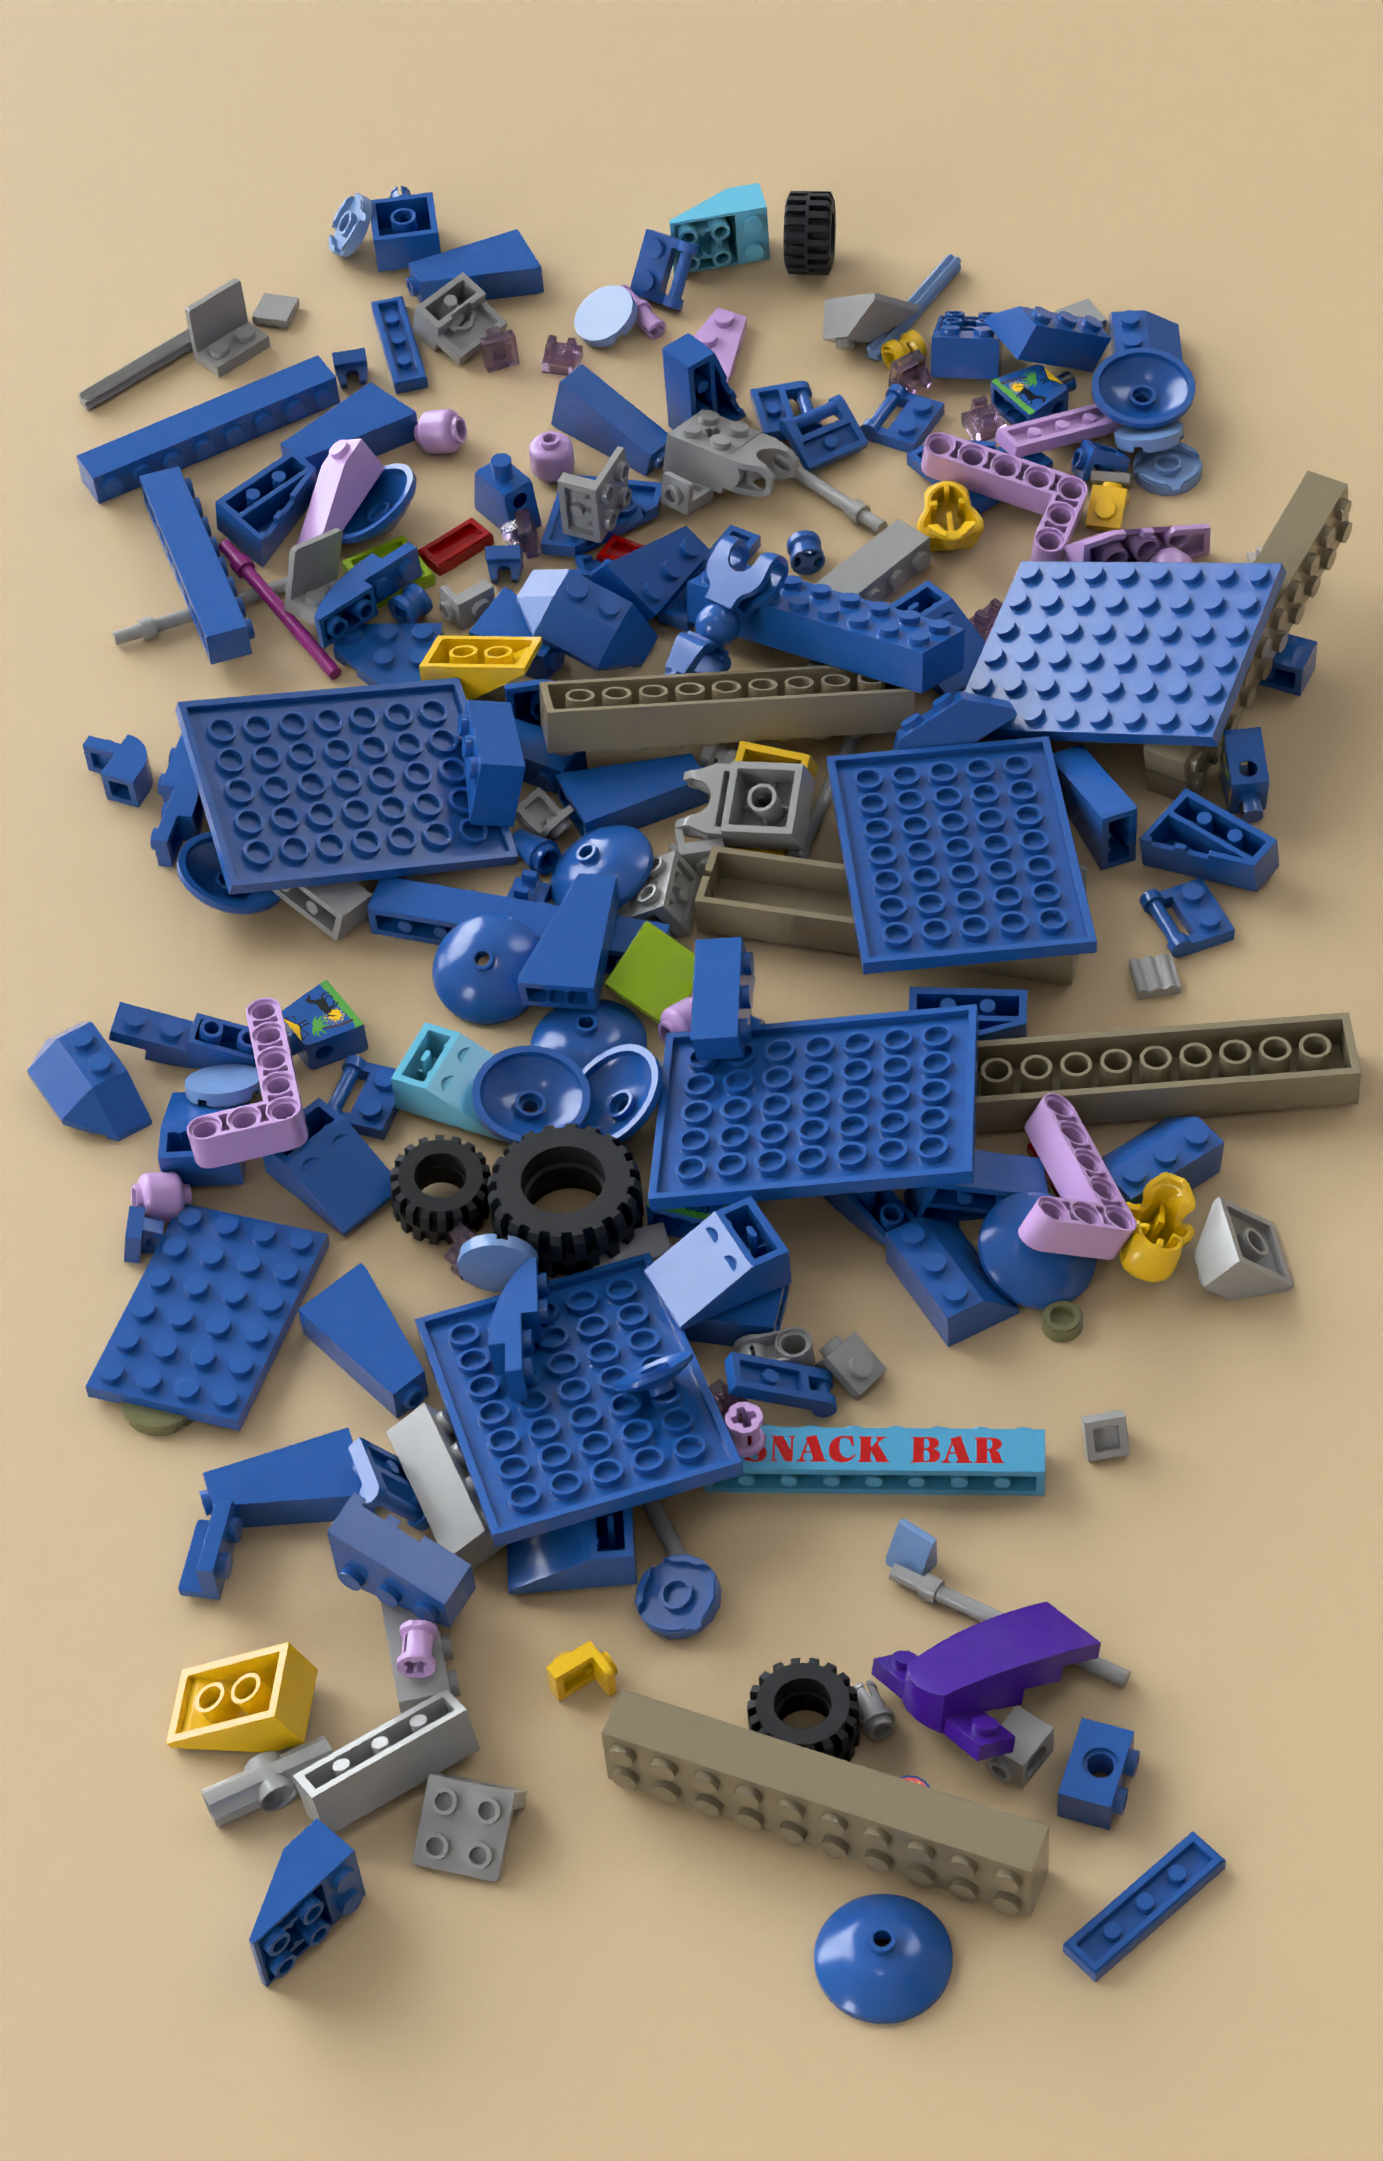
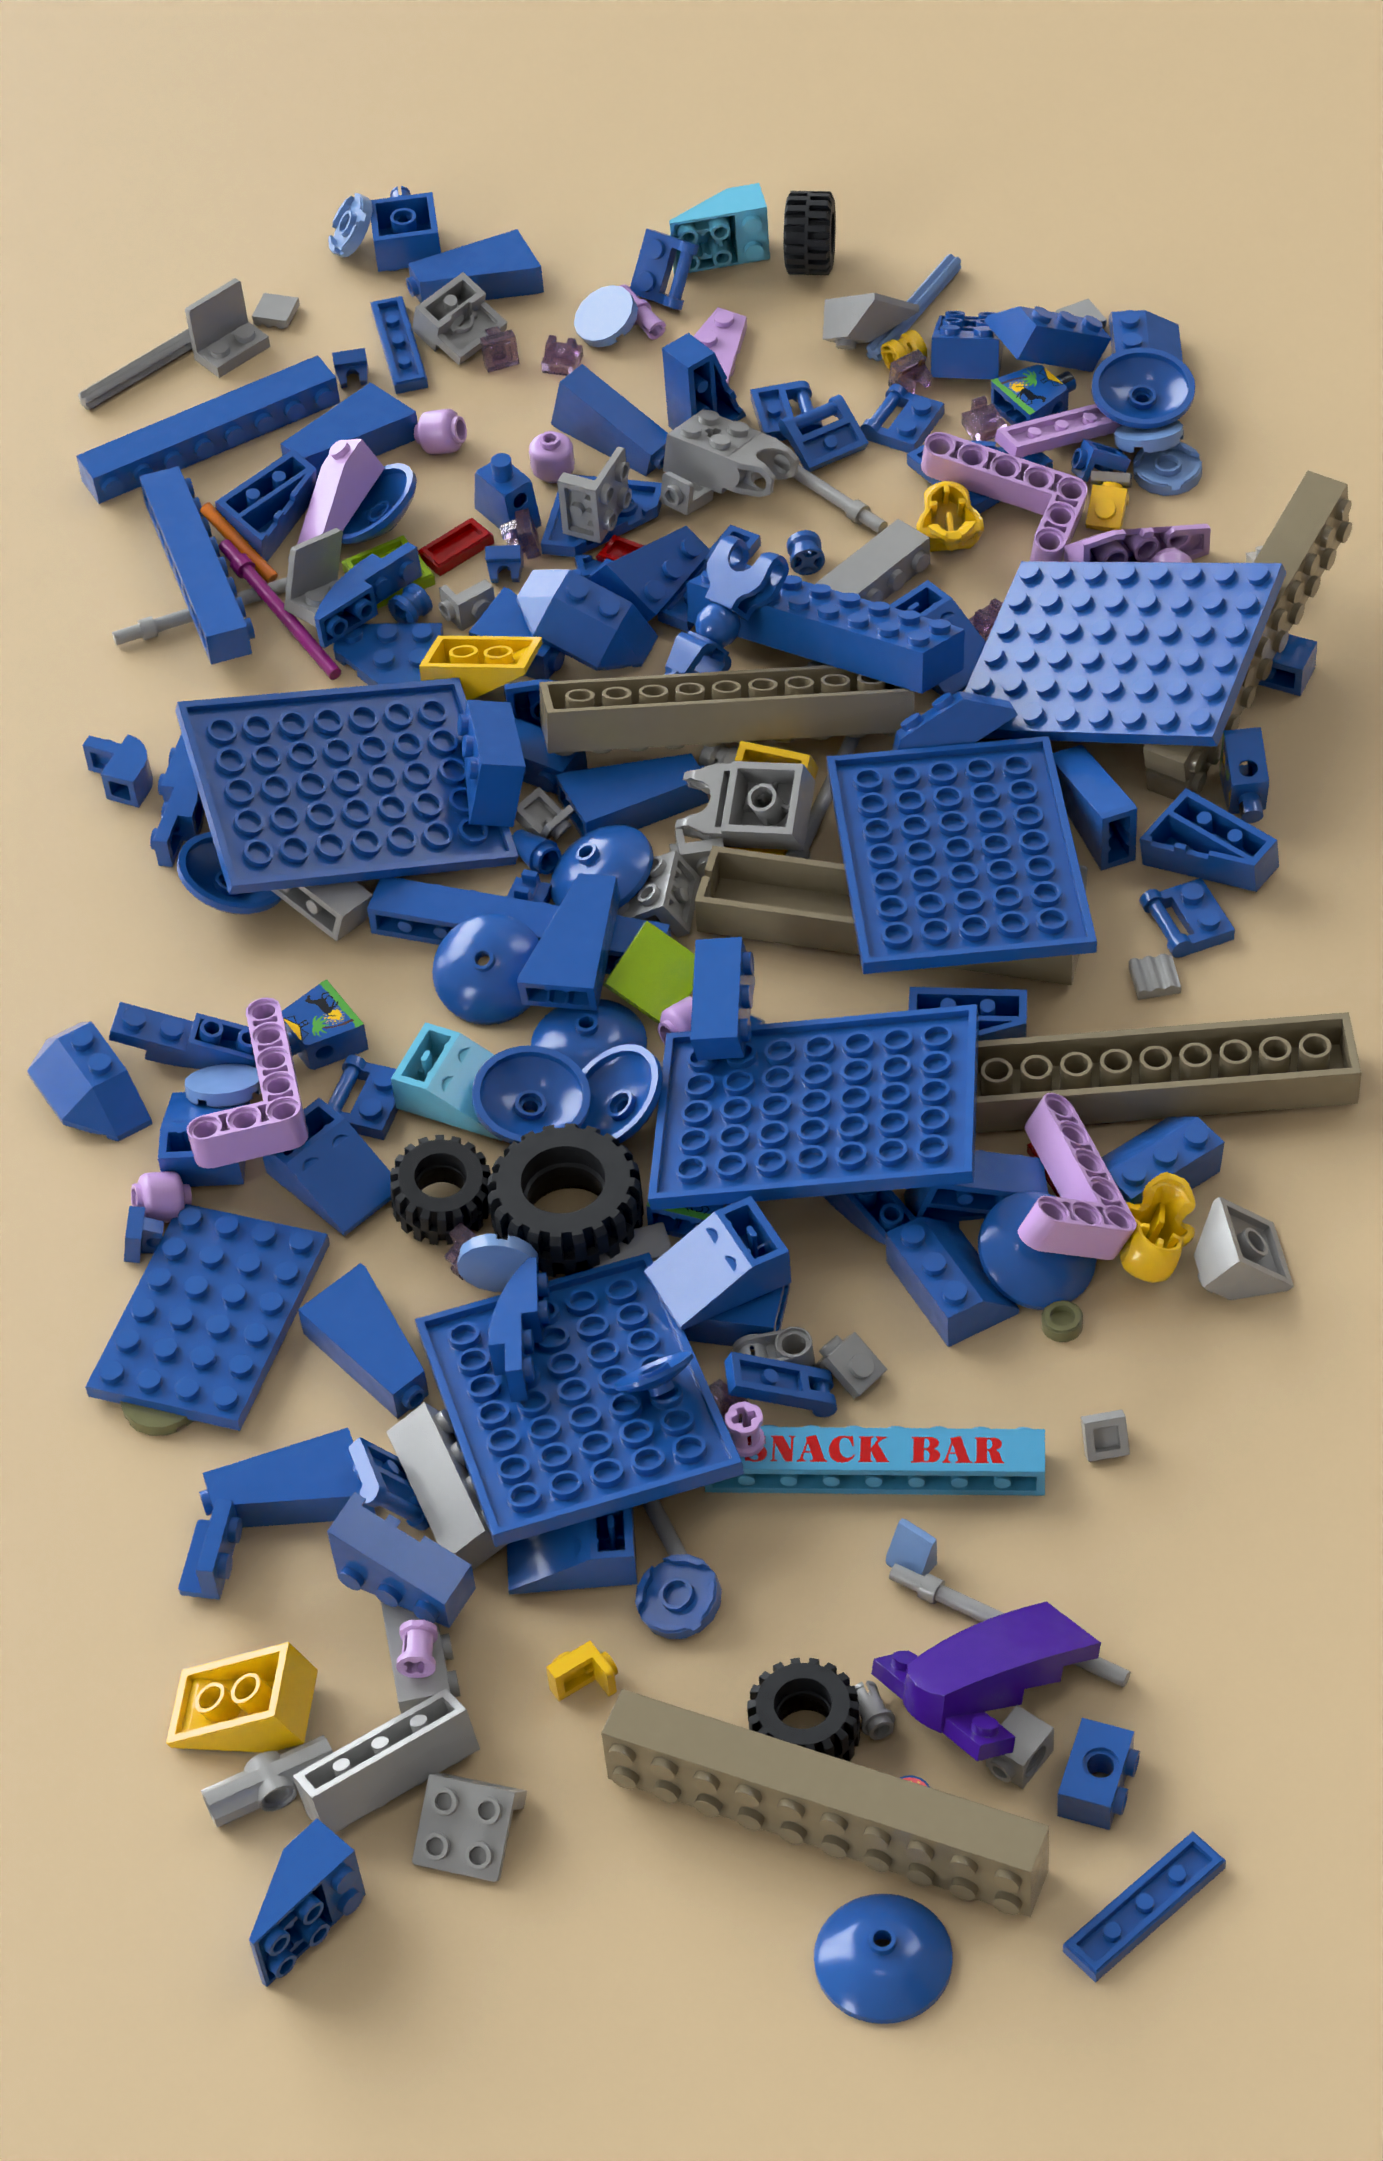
none -> orange bar [200,502,278,583]

